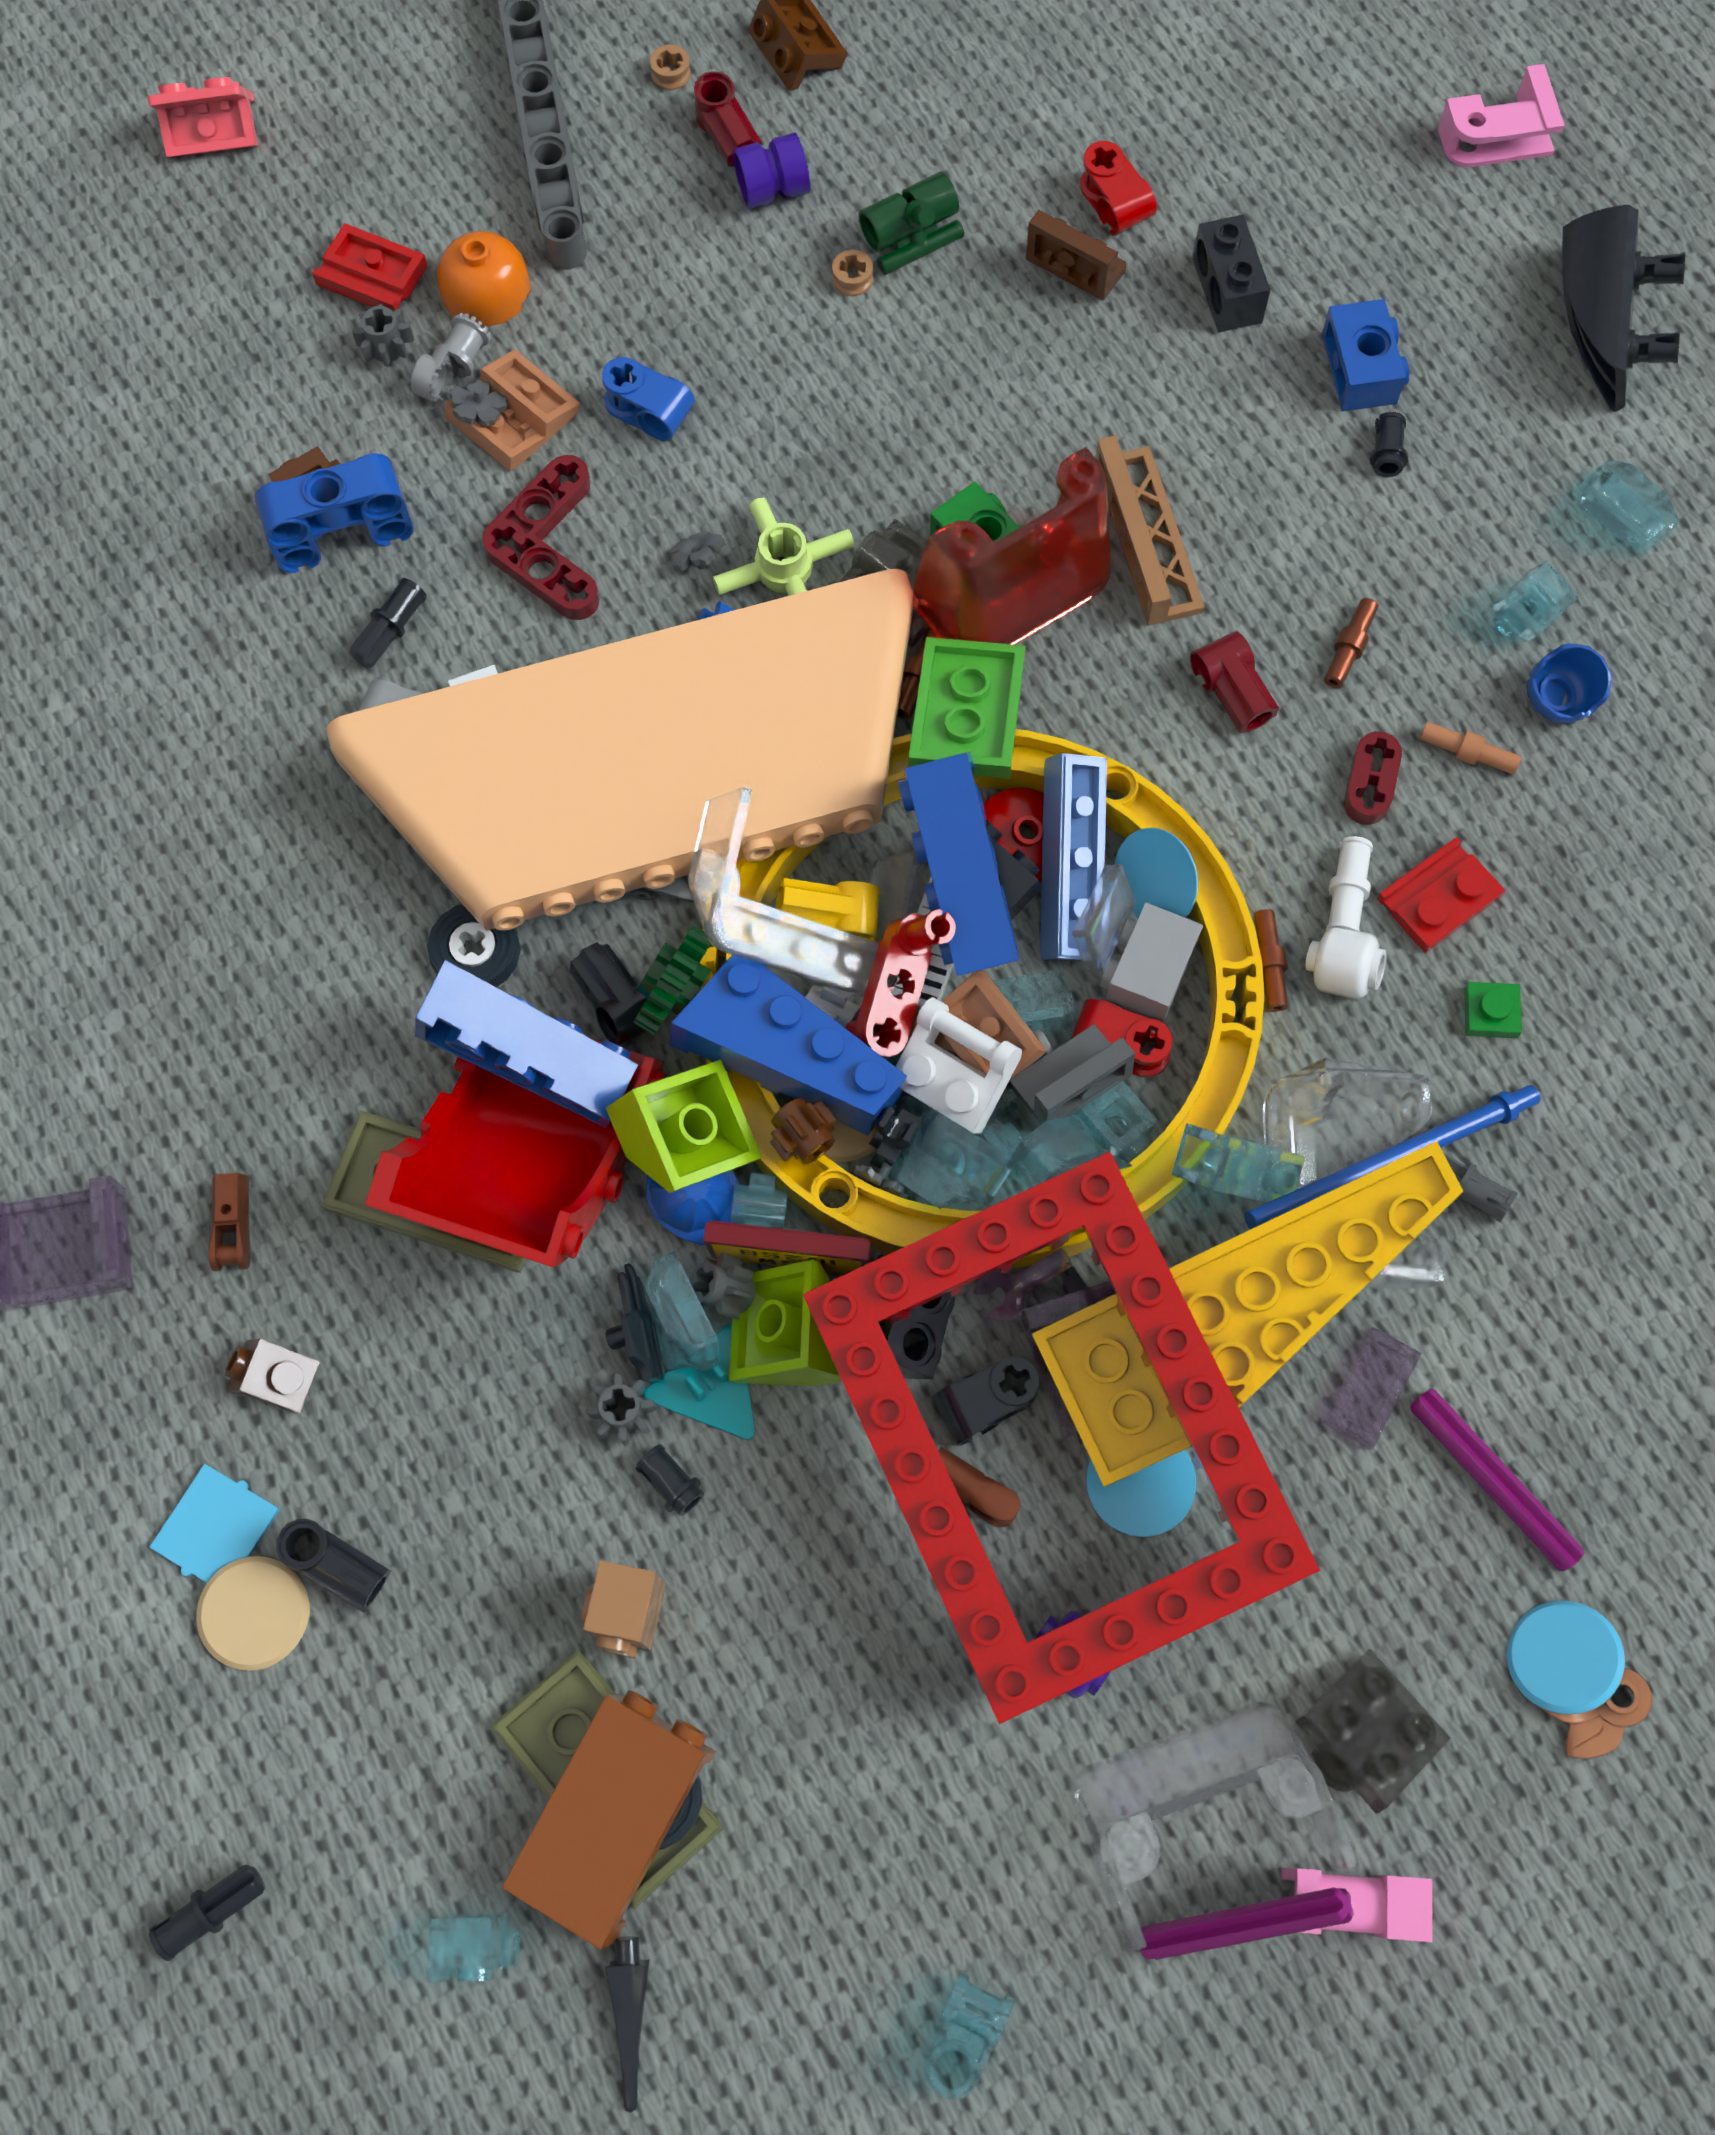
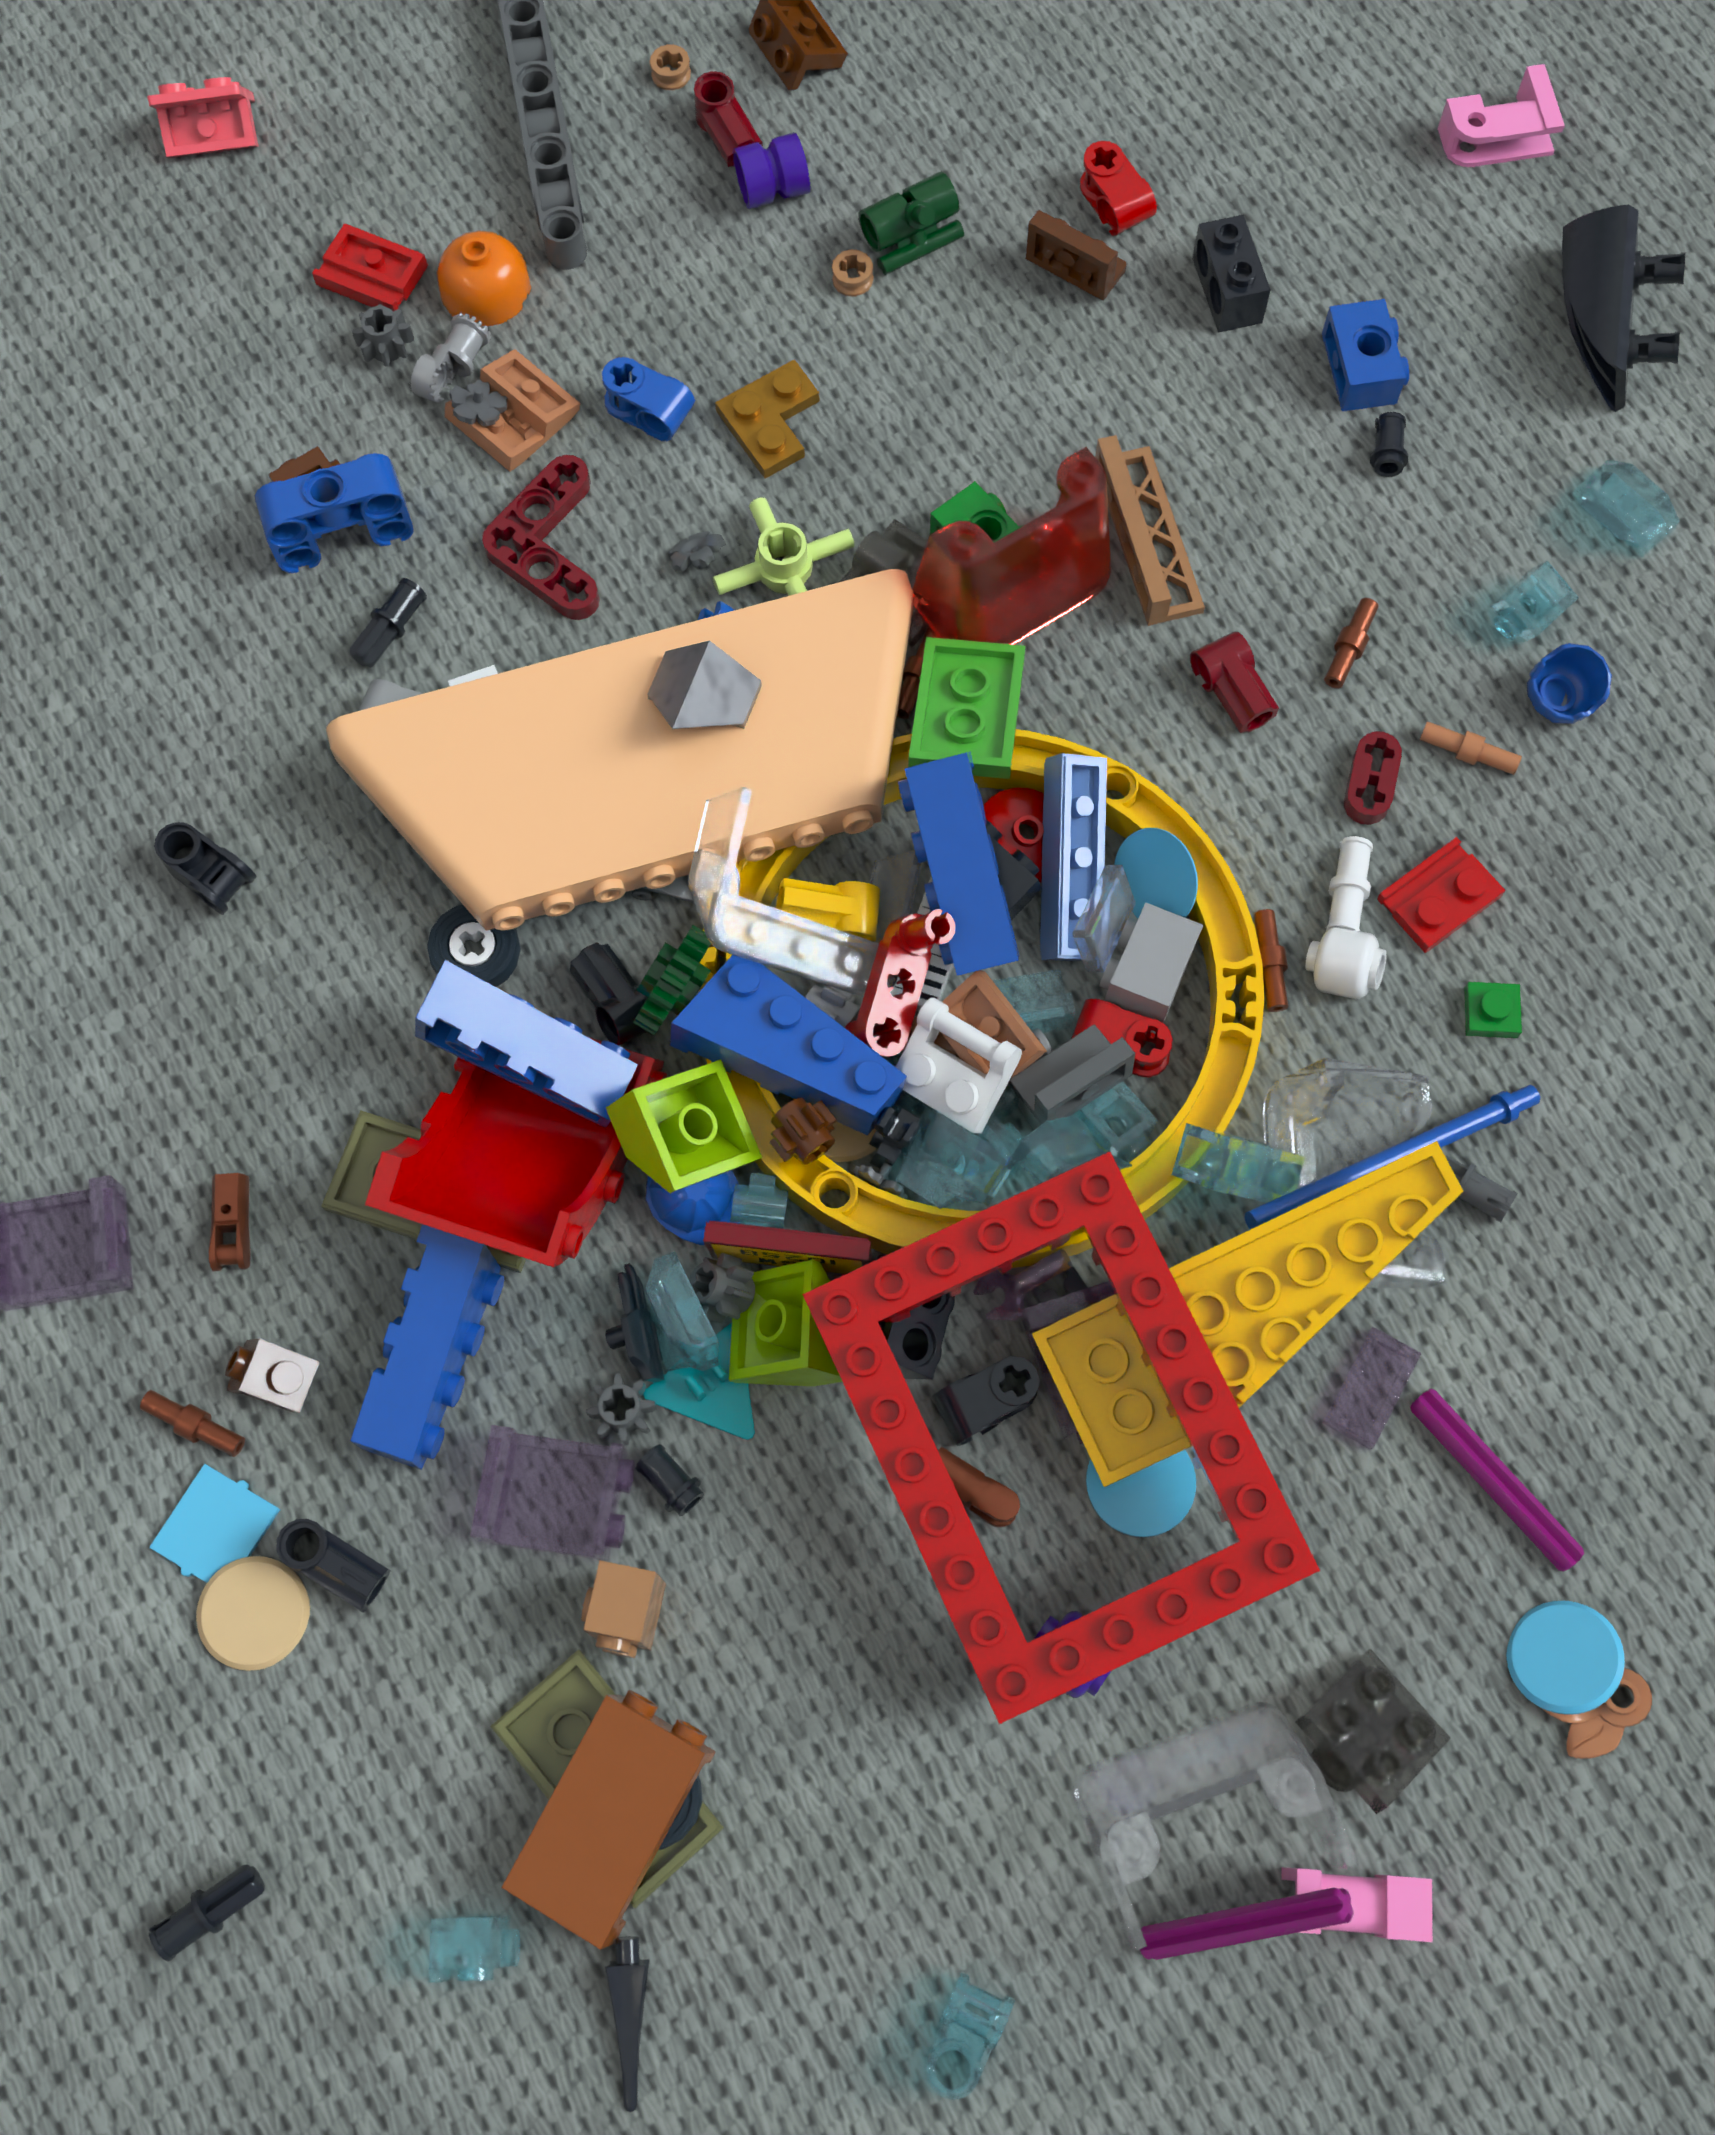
none -> copper bar [140,1390,245,1457]
none -> black piece [154,822,256,915]
none -> blue wedge [350,1224,504,1470]
none -> clear purple panel [470,1425,635,1561]
none -> flat silver slope [647,640,762,729]
none -> pearl gold plate [715,359,820,479]

